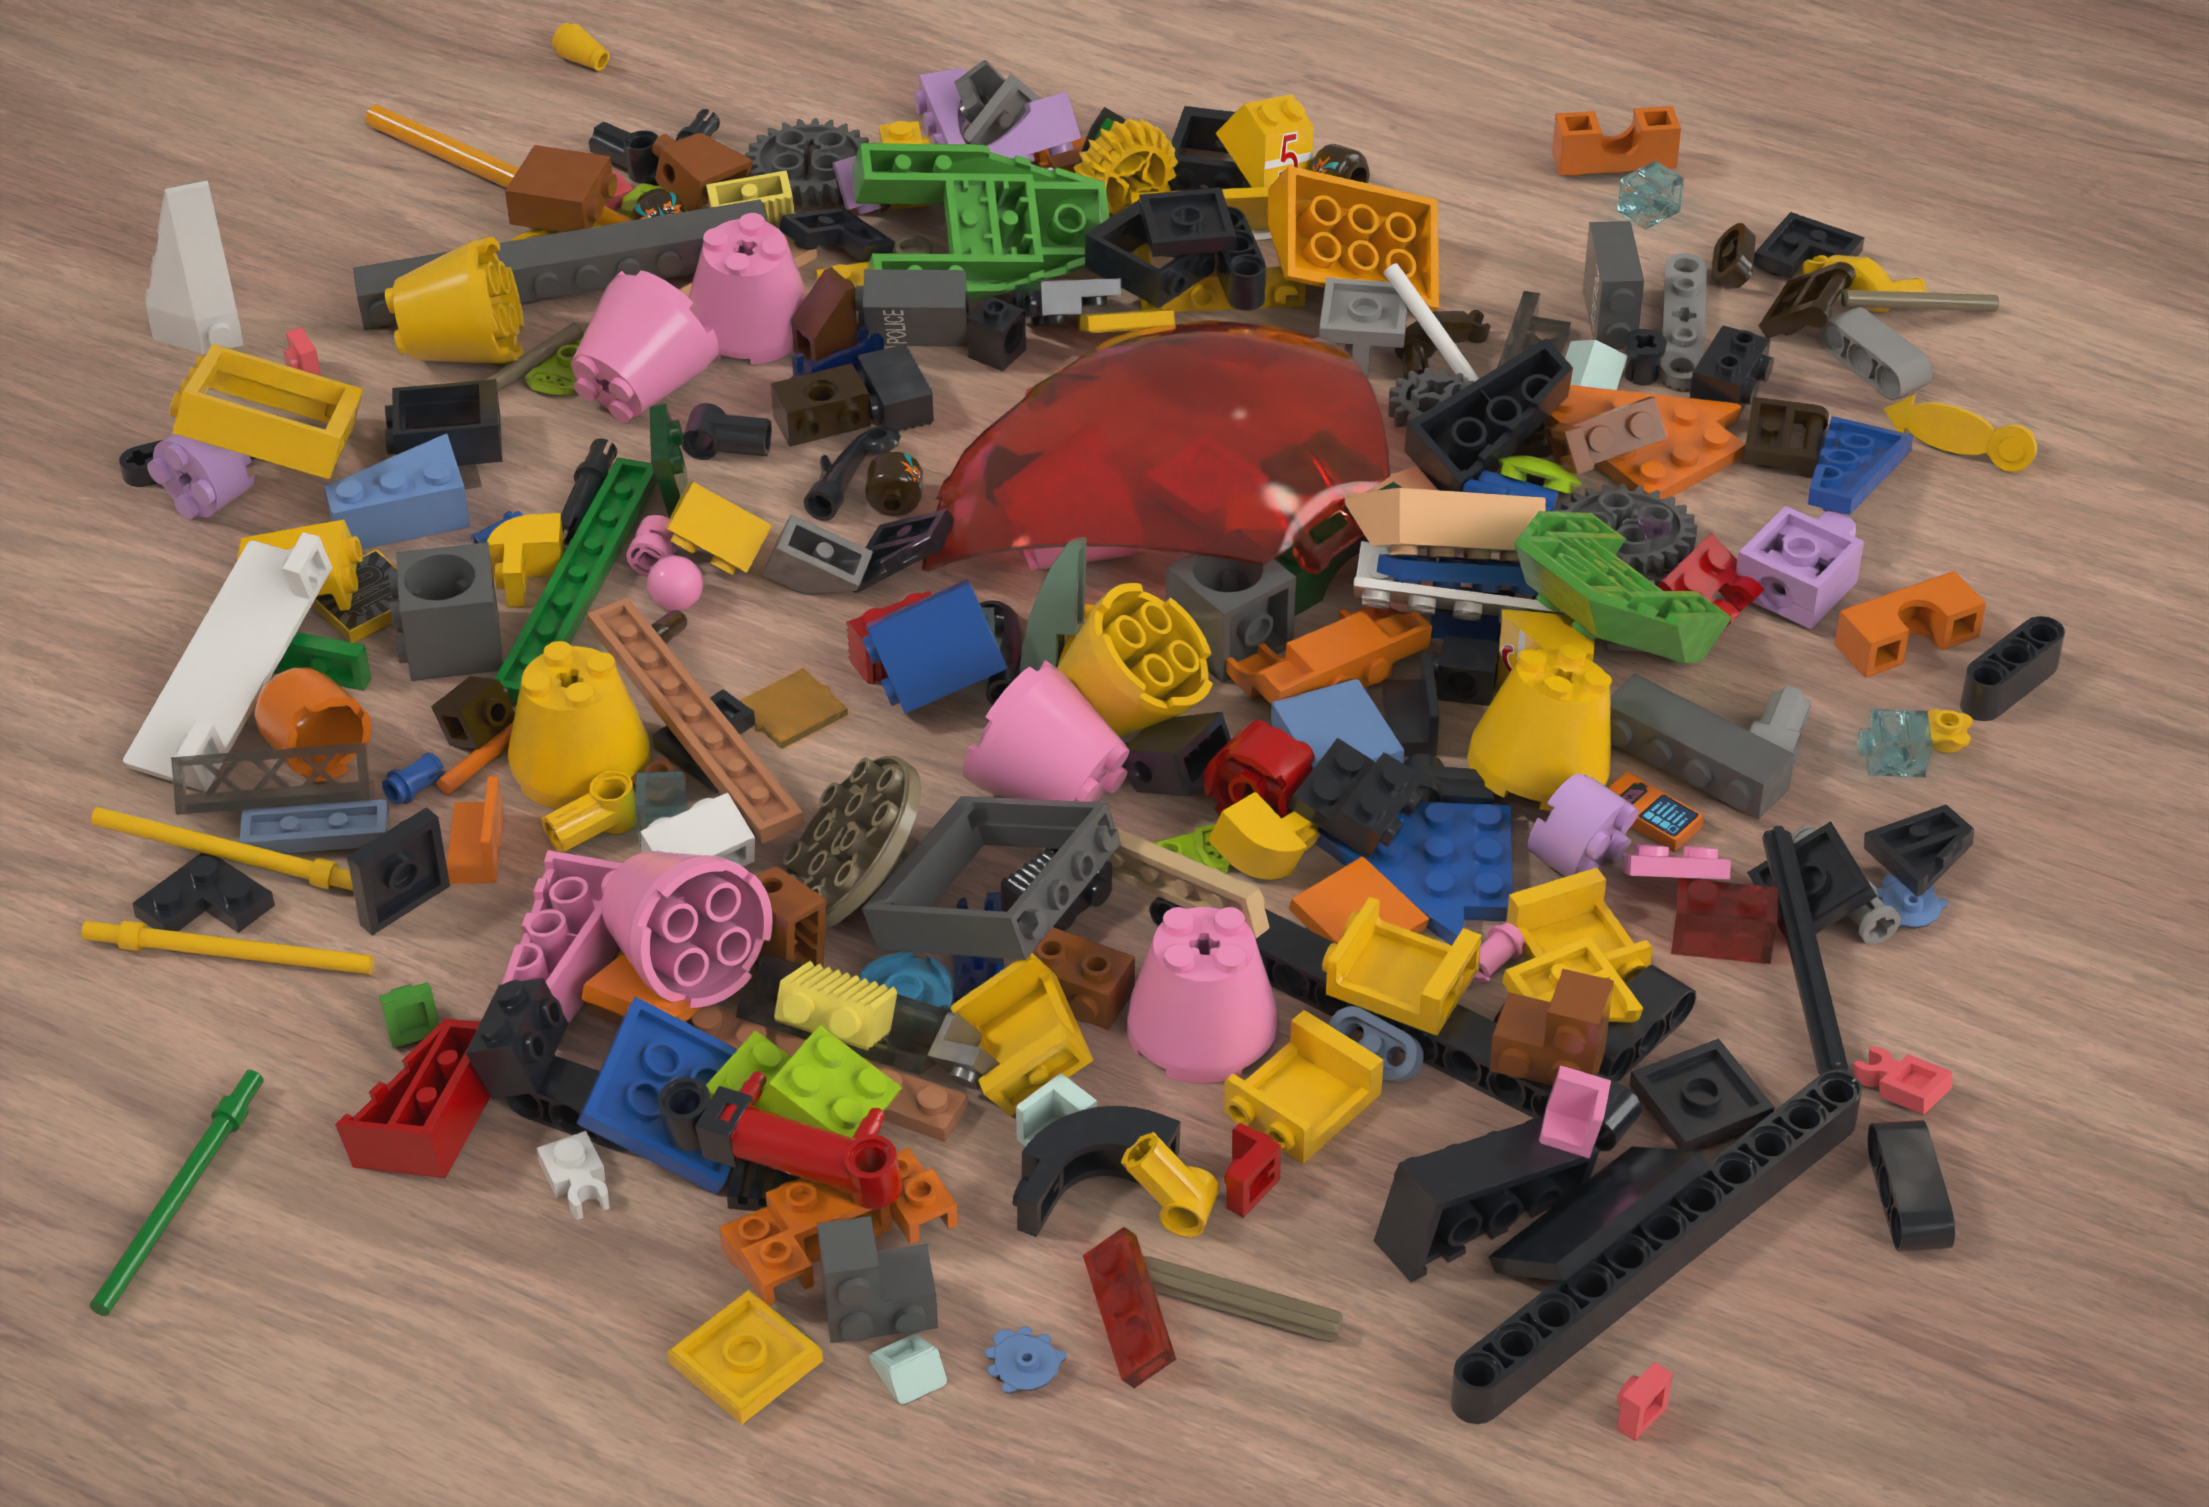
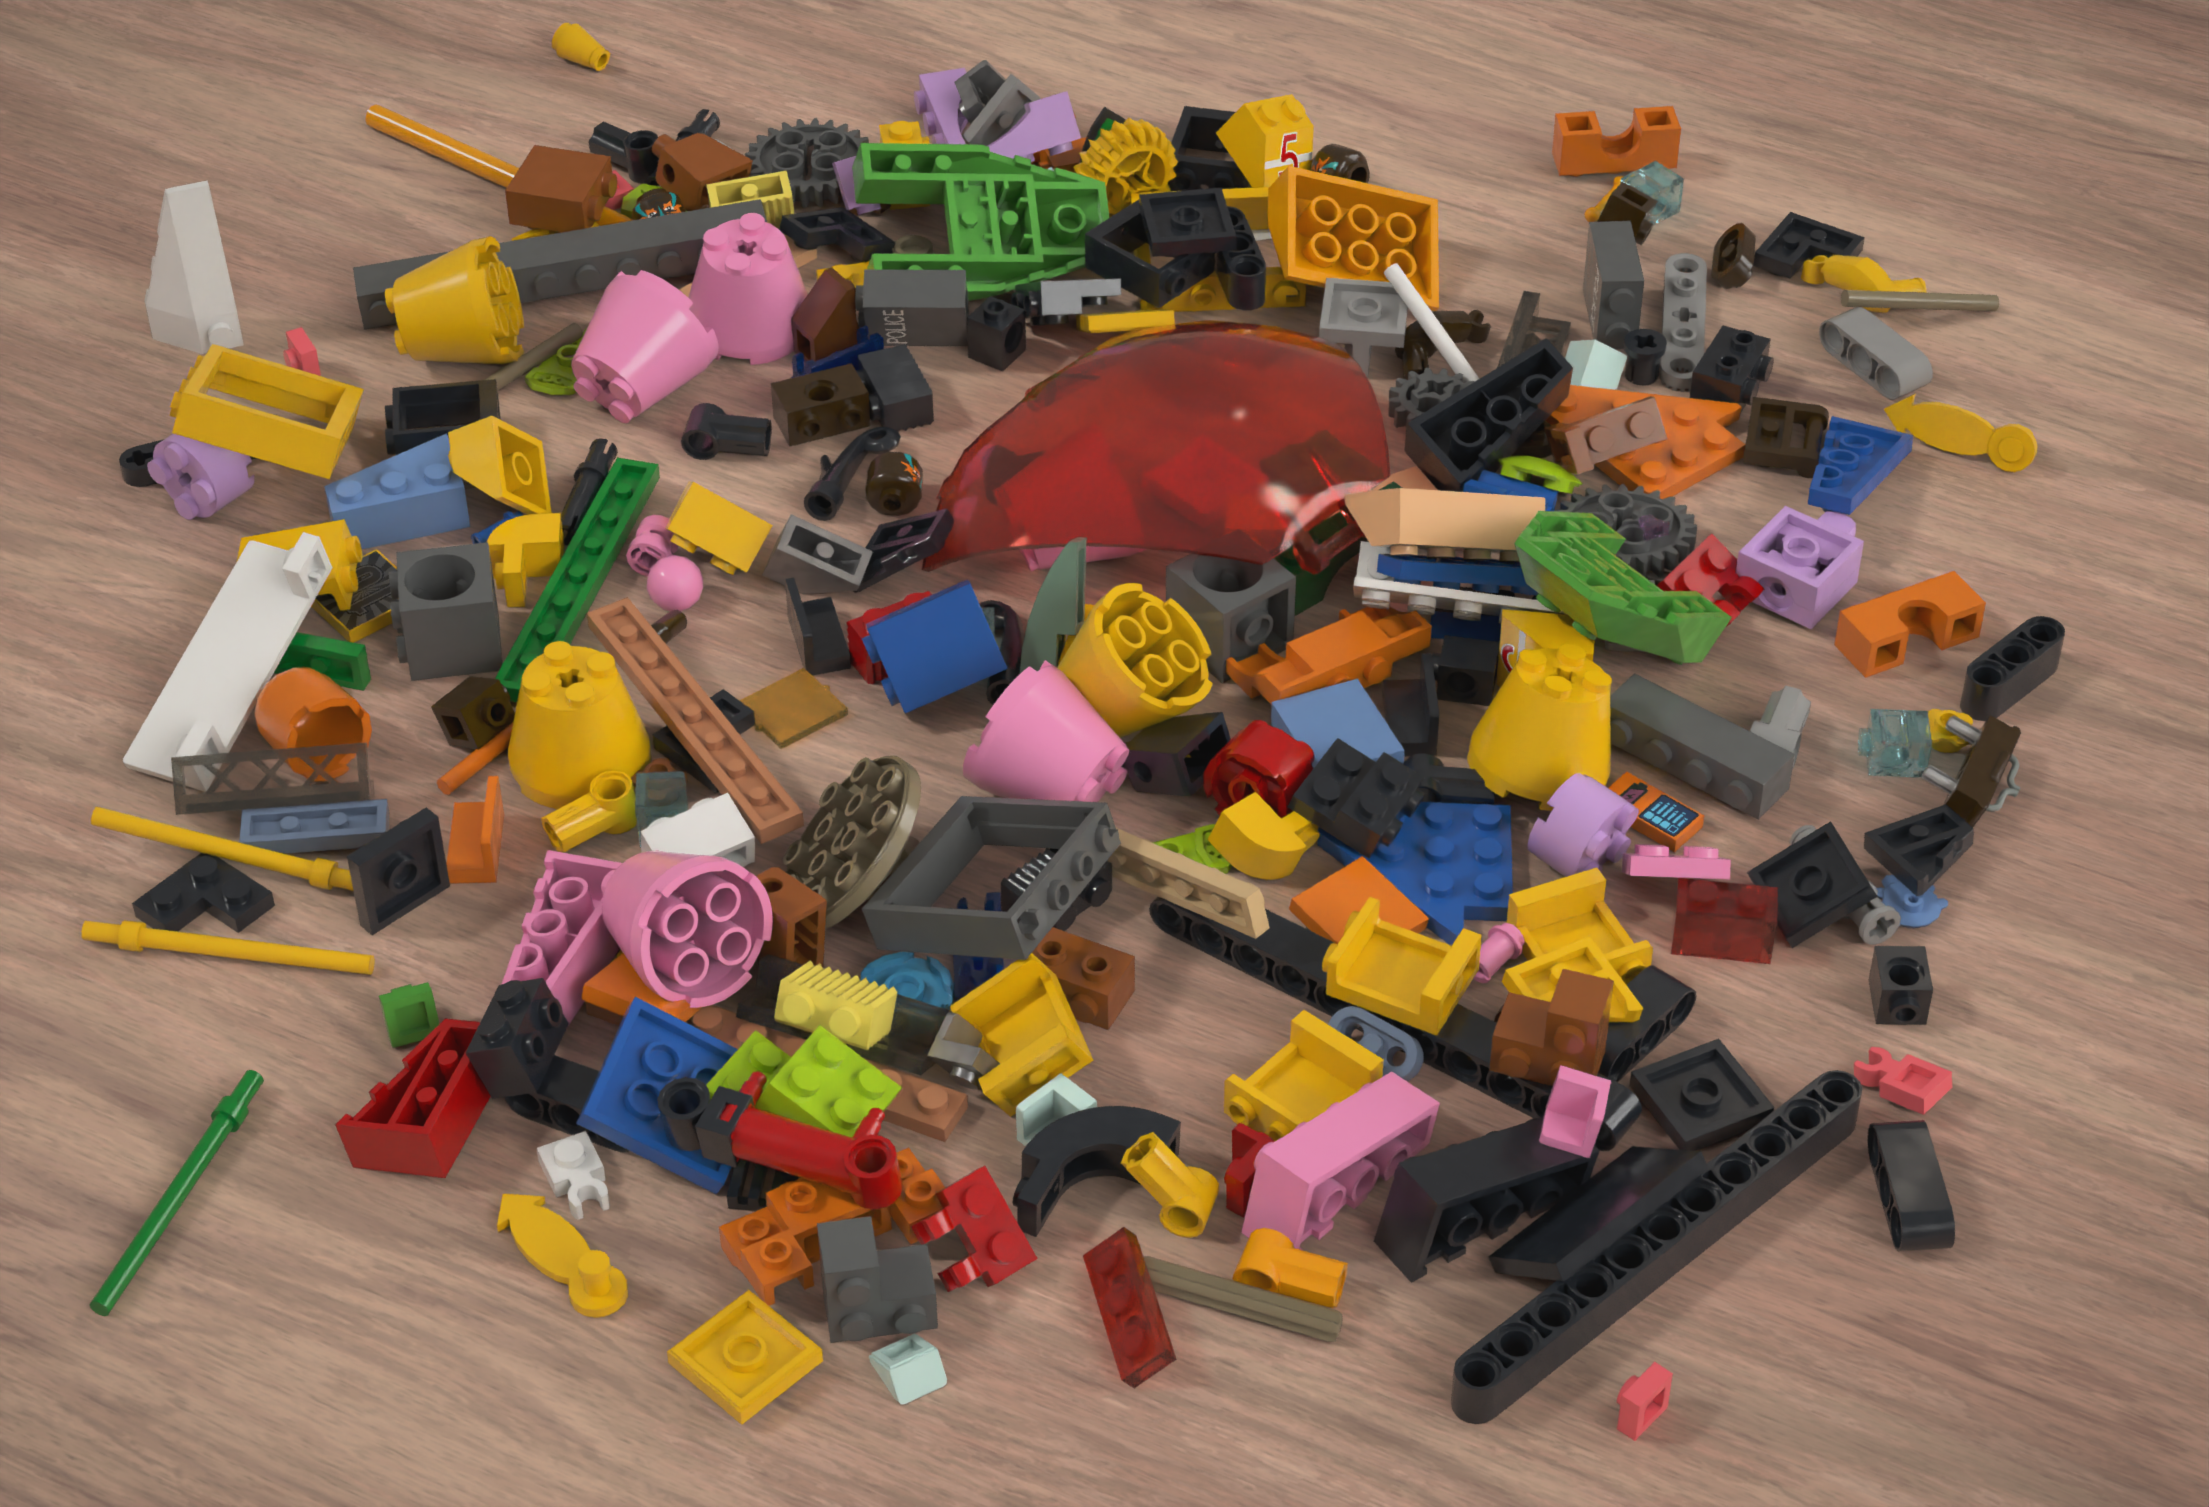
blue pin [382,752,445,805] -> none
dark green plate [649,403,688,519] -> none
medium blue piece [985,1327,1066,1394] -> none
bright pink cone [1127,907,1278,1083] -> none
dark brown plate [1758,262,1856,338] -> none
black axle [1762,826,1848,1075] -> none
none -> yellow slope [448,416,552,515]
none -> yellow brick [497,1193,628,1318]
none -> black panel [785,577,851,677]
none -> red plate [911,1165,1038,1292]
none -> light orange piece [1232,1228,1348,1309]
none -> bright pink wedge [1241,1072,1440,1250]
none -> light orange hinge [1584,176,1630,222]
none -> dark brown brick [1597,182,1658,246]
none -> black brick [1868,946,1933,1025]
none -> dark brown piece [1922,715,2021,827]

